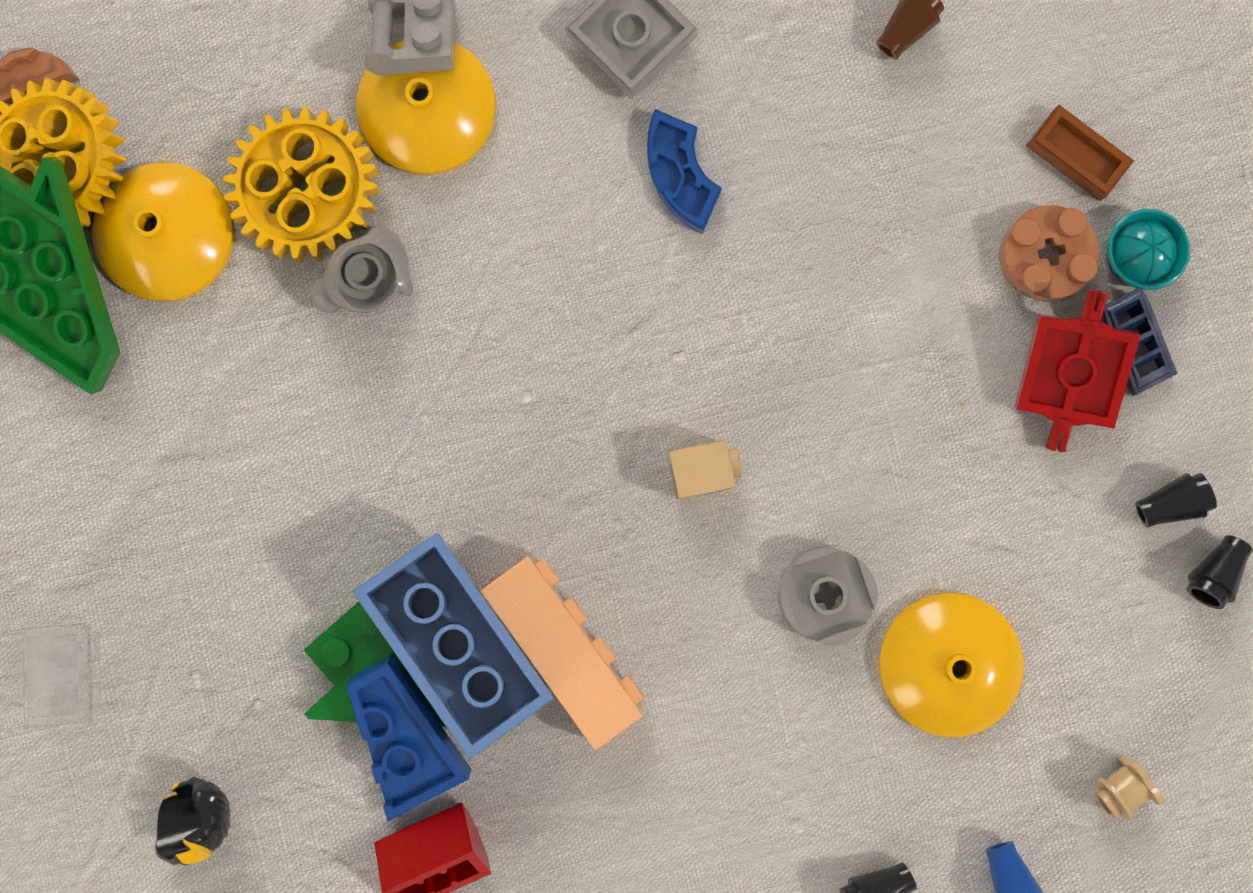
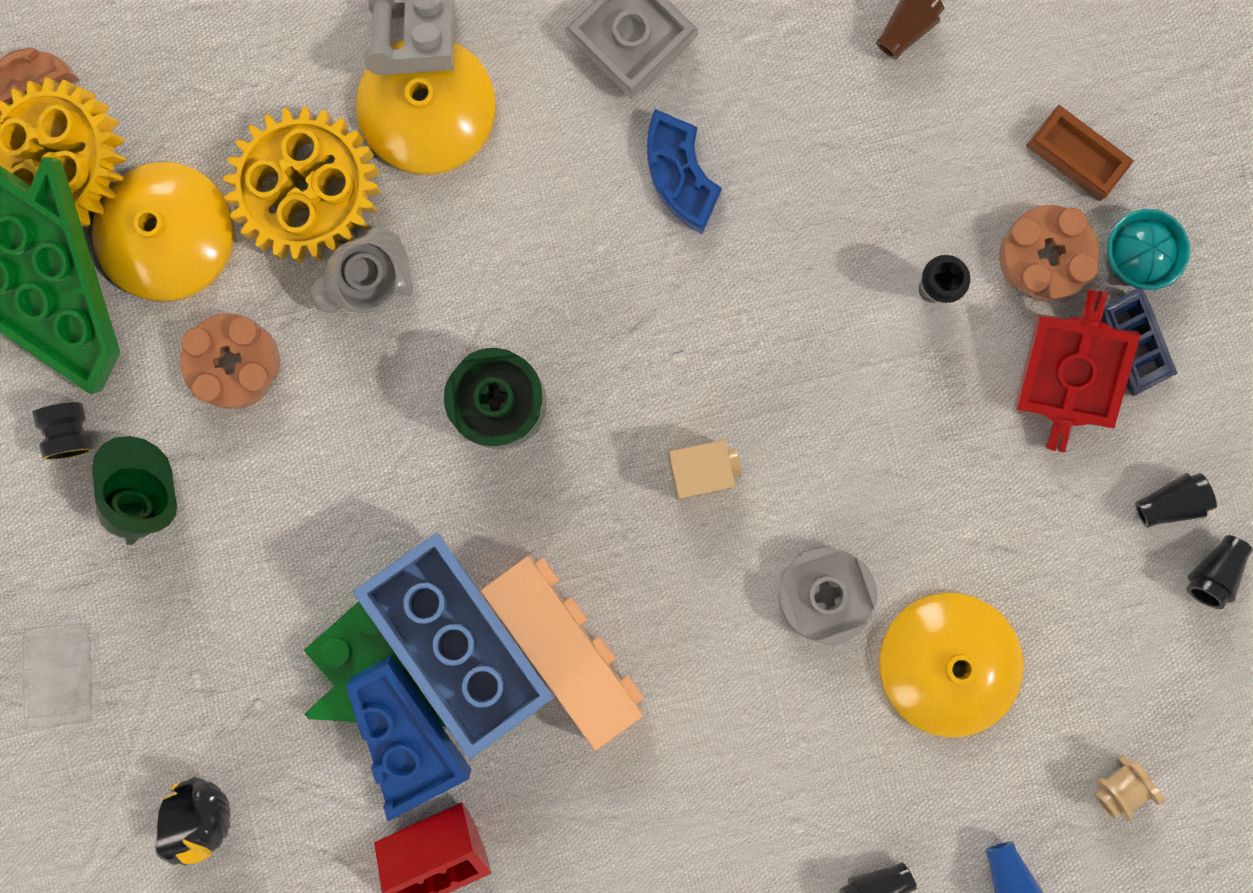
none -> black wheel [32,402,93,460]
none -> dark green piece [92,436,177,545]
none -> nougat plate [180,313,280,409]
none -> dark green brick [444,348,547,449]
none -> black cone [919,255,970,303]

